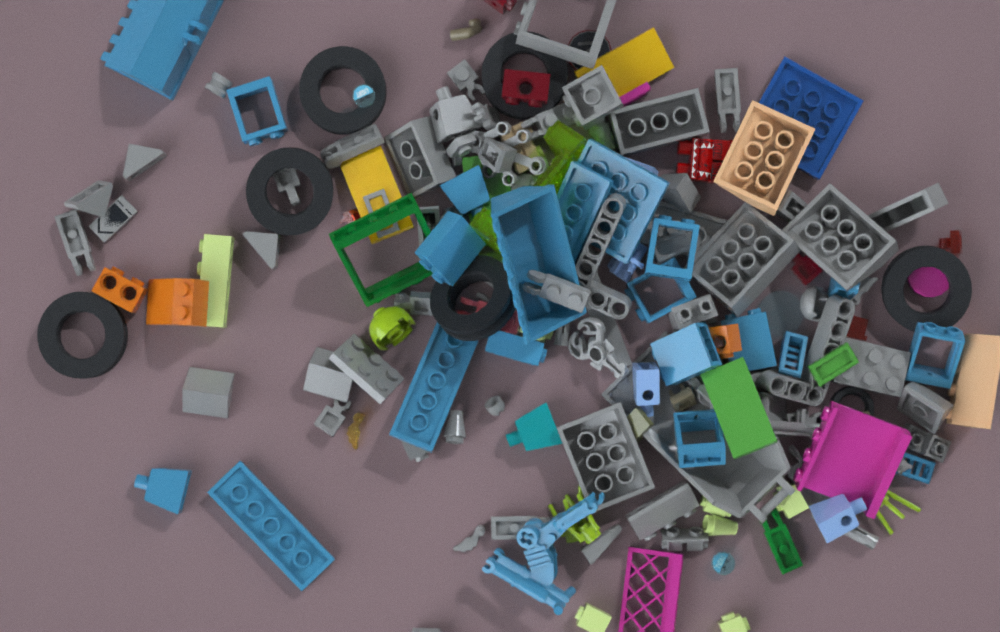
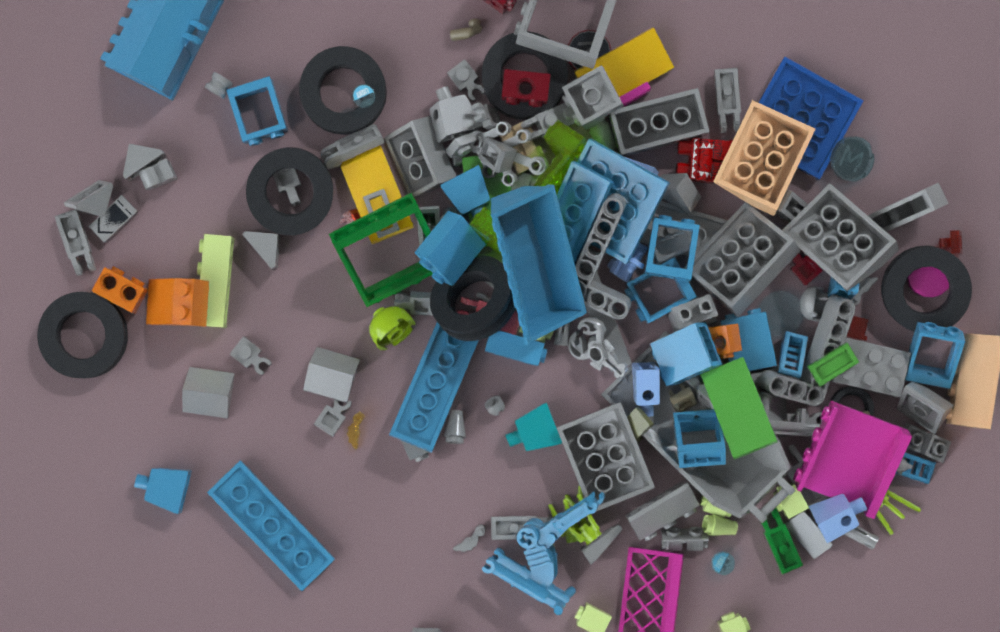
light grey plate [329,334,405,404] -> none
light grey hinge [522,270,591,313] -> none
none -> light grey leg [139,159,178,190]
none -> light grey plate [230,336,272,375]
none -> light grey slope [785,511,833,559]
none -> clear light blue tile [830,136,875,182]

